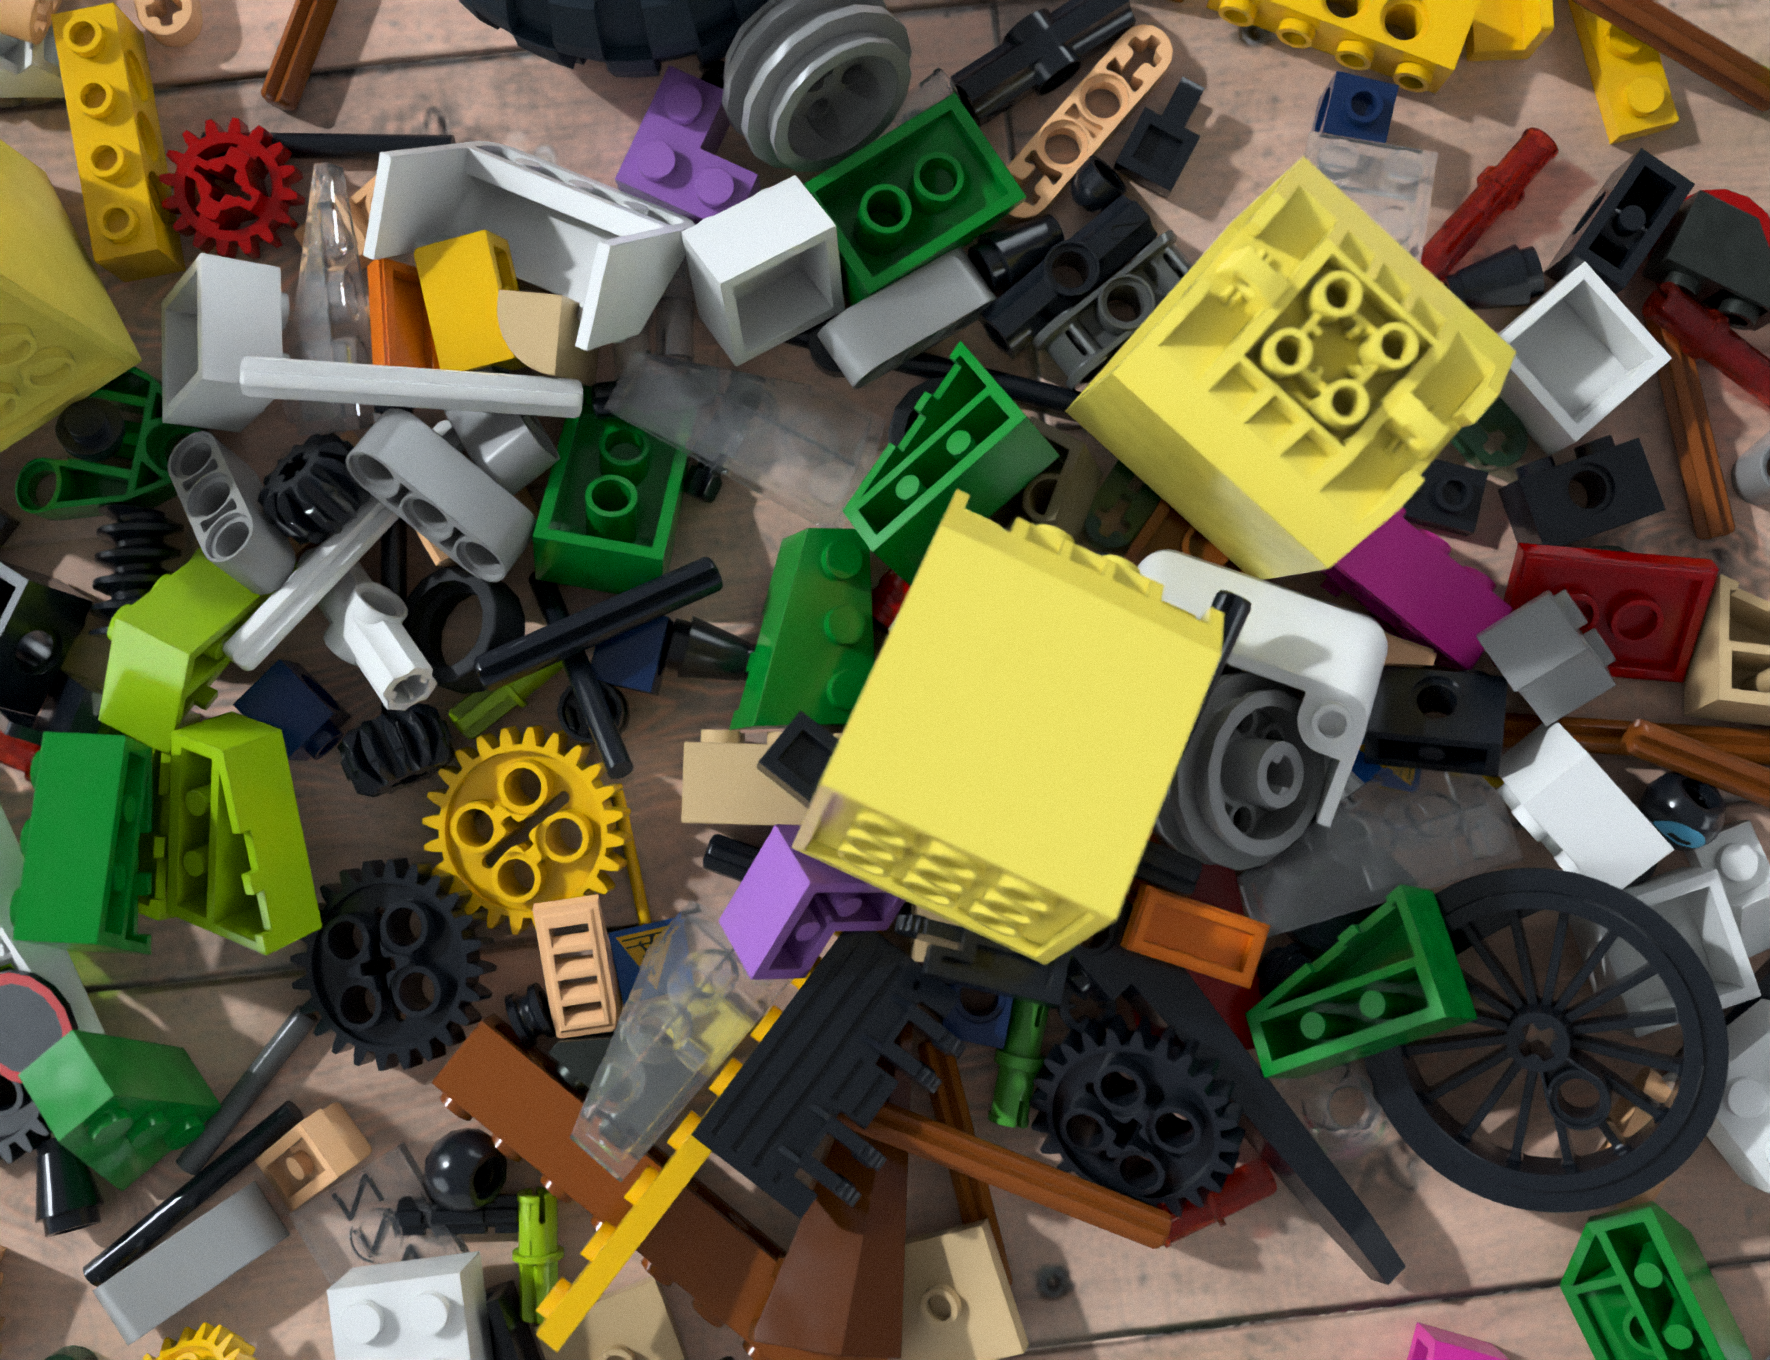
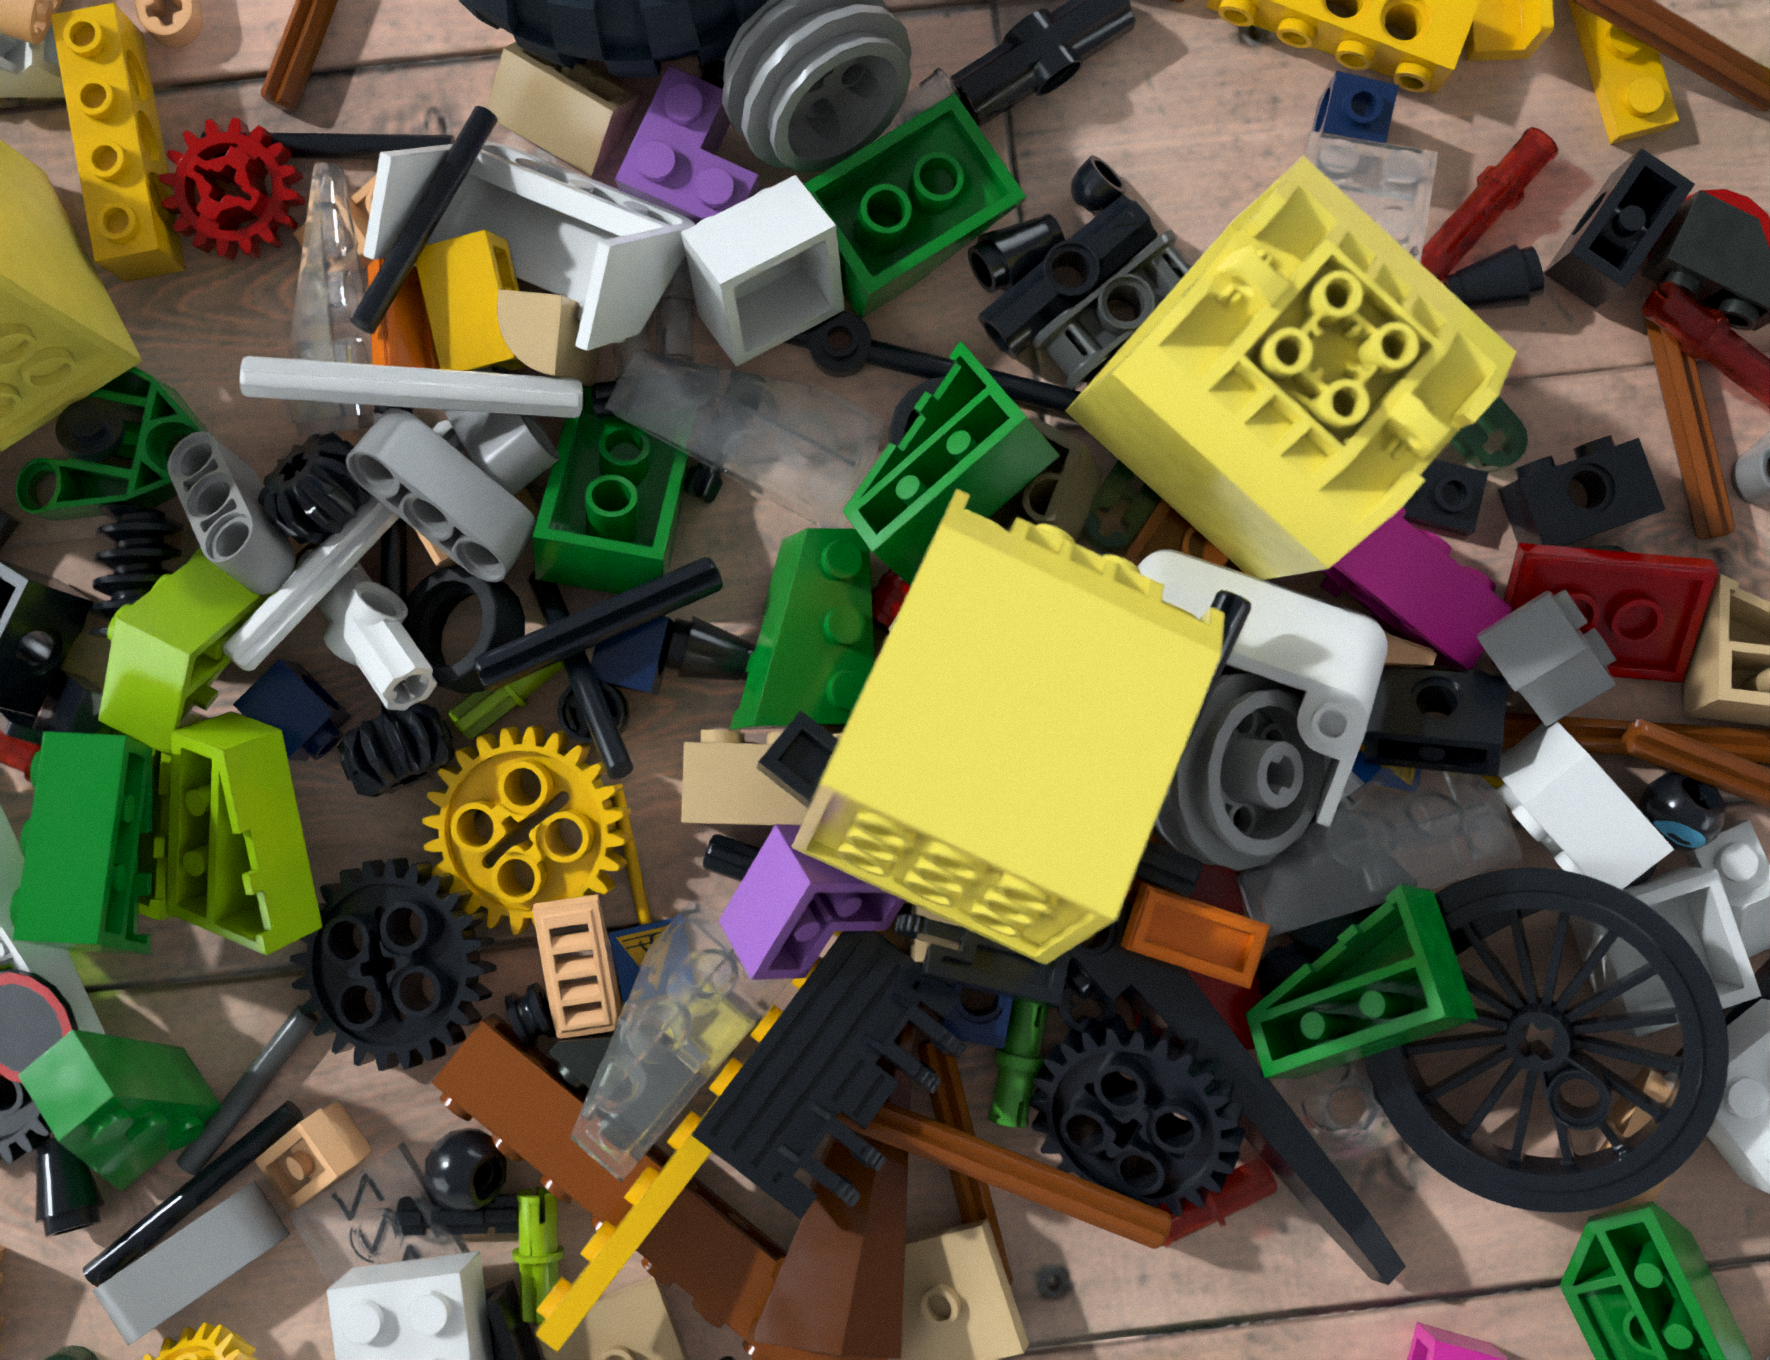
white piece [161,253,290,433] -> none
light grey beam [817,247,997,389] -> none
light nougat beam [1002,24,1173,225] -> none
black plate [1113,77,1205,198] -> none
white piece [1497,262,1672,456] -> none
none -> black bar [350,106,498,334]
none -> tan brick [486,42,641,176]

